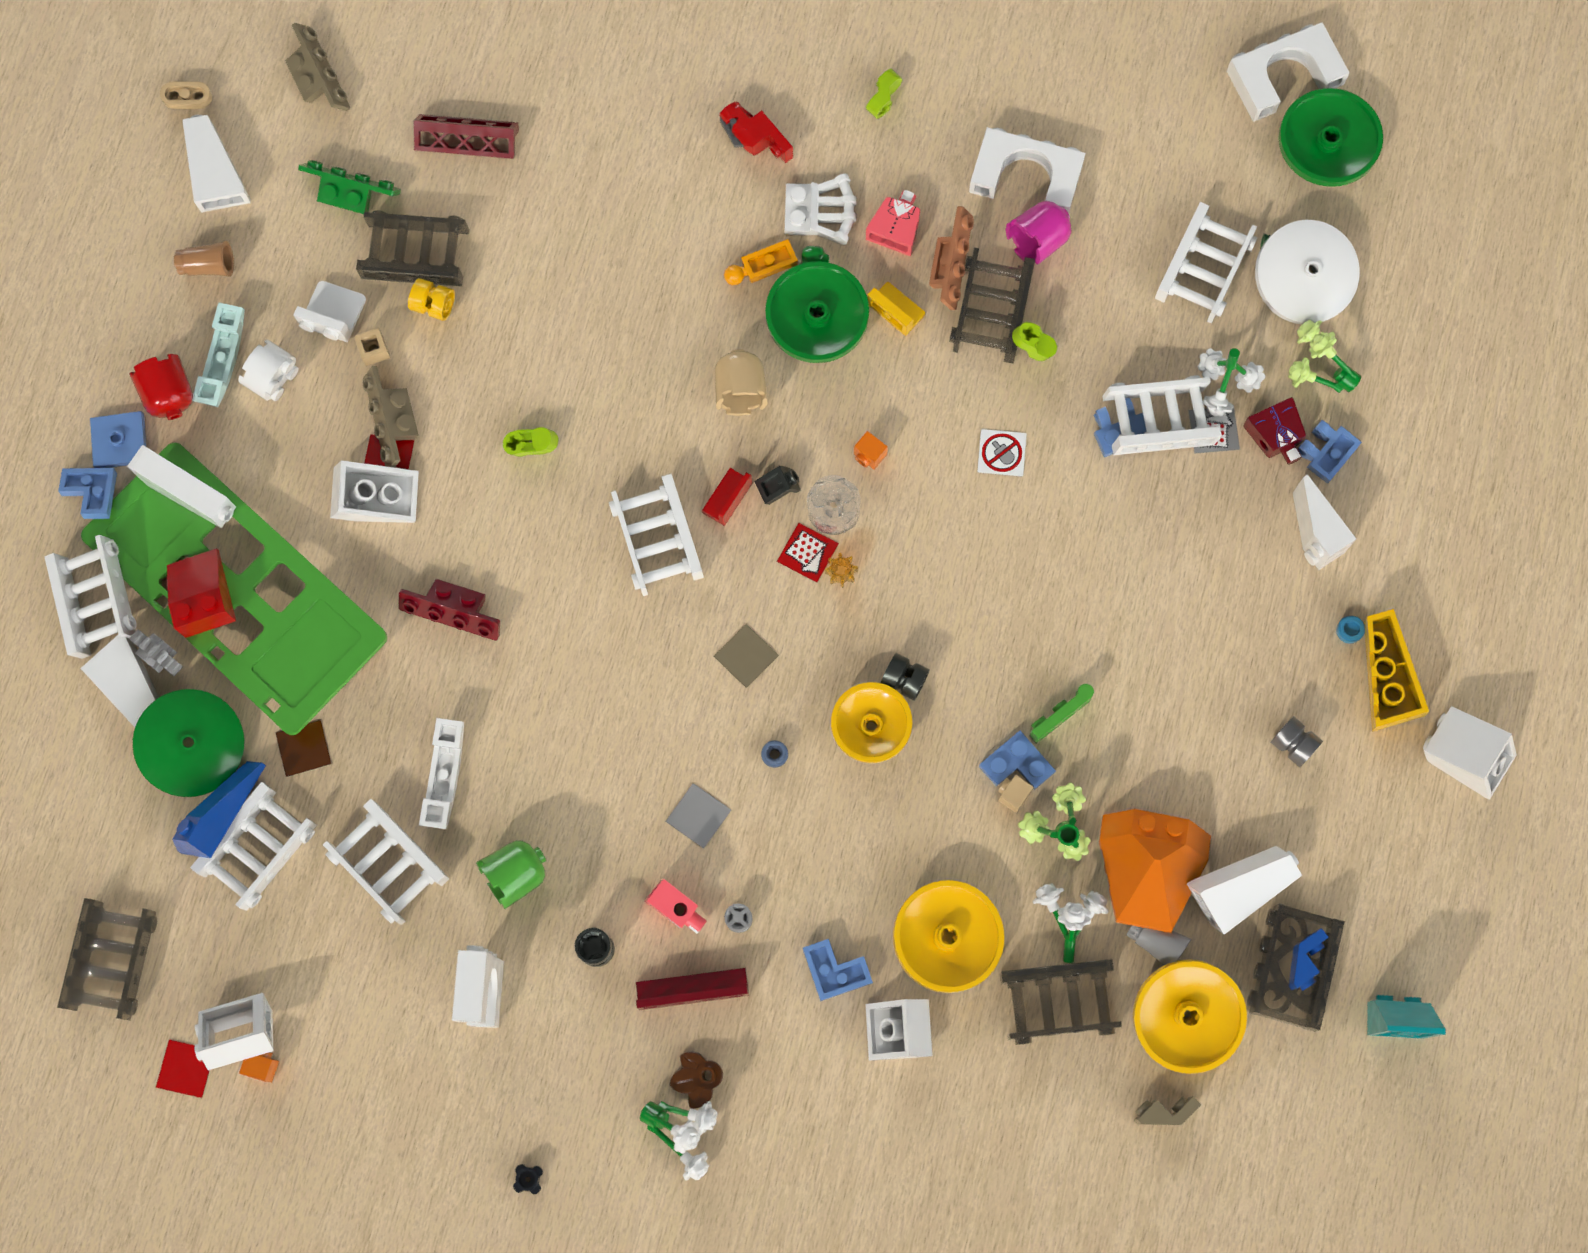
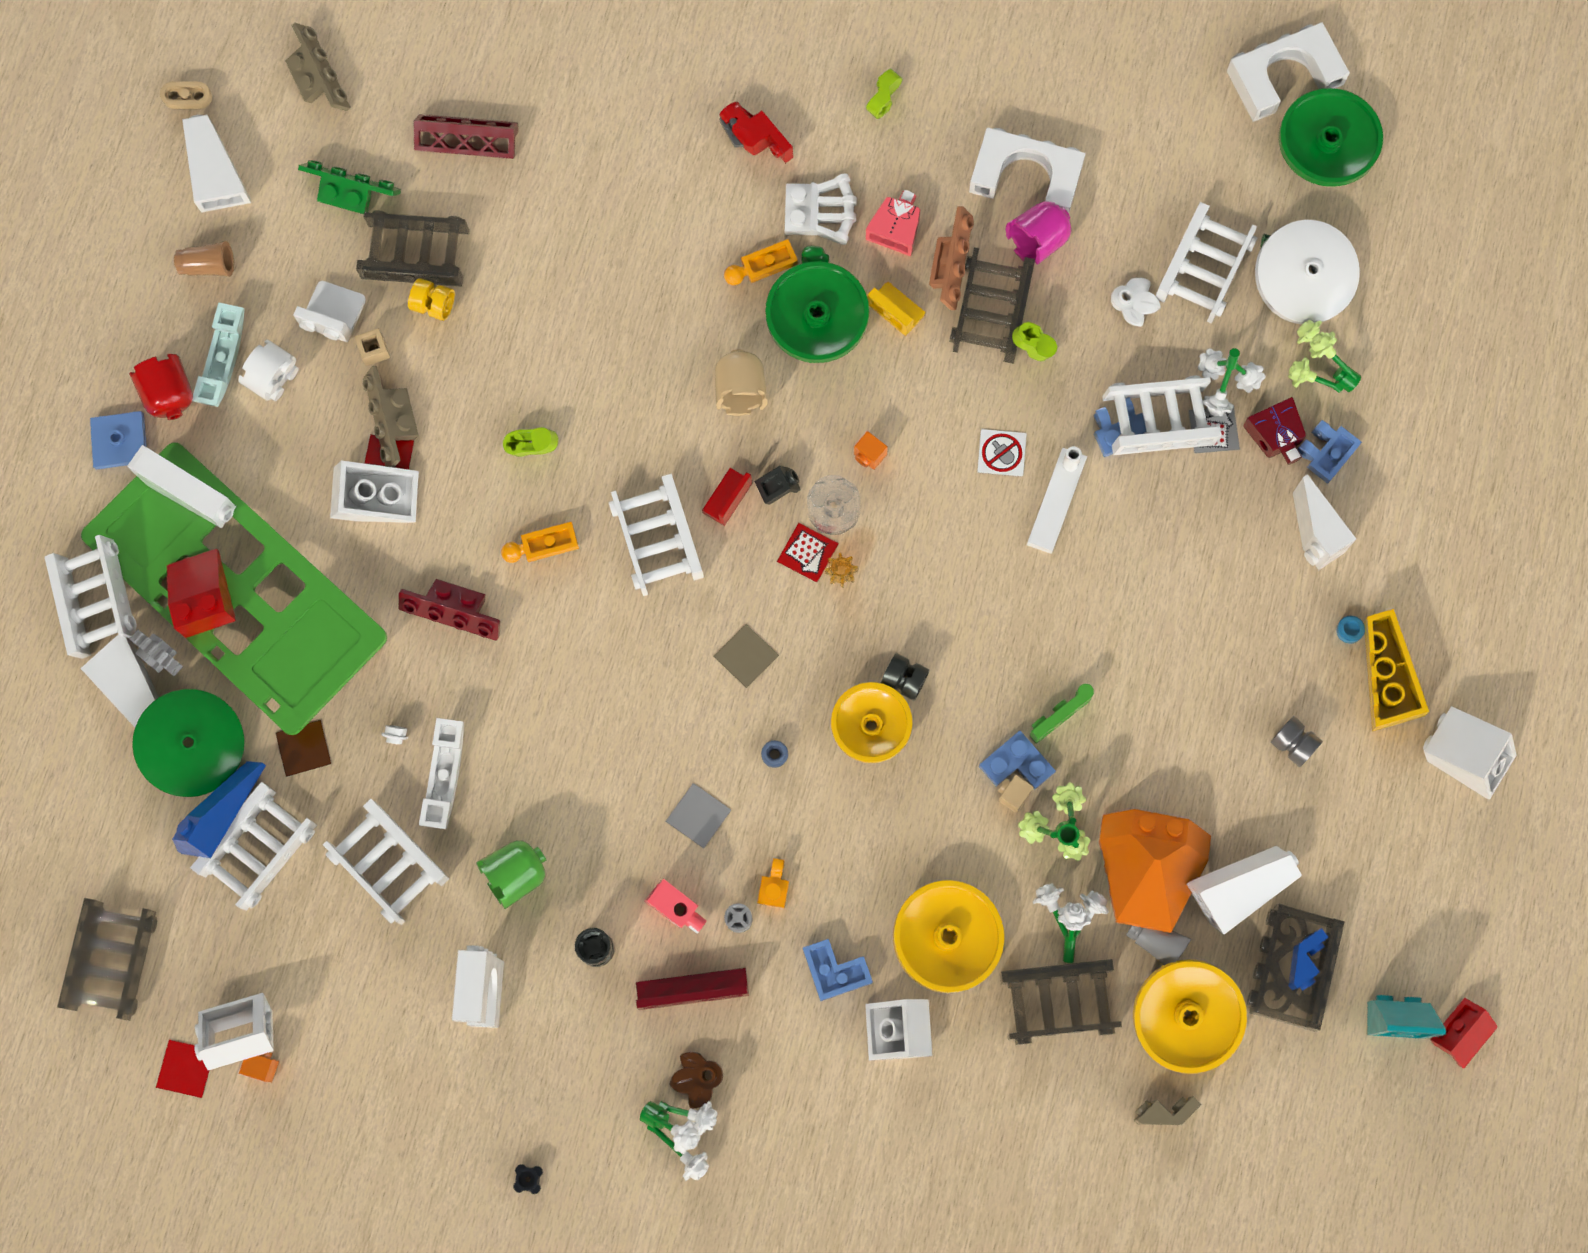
medium blue plate [58,468,117,519] -> none
none -> white plate [382,725,408,744]
none -> light orange plate [501,521,579,563]
none -> light orange plate [757,858,789,909]
none -> white piece [1027,446,1087,554]
none -> white plate [1111,278,1161,327]
none -> red panel [1430,998,1498,1068]

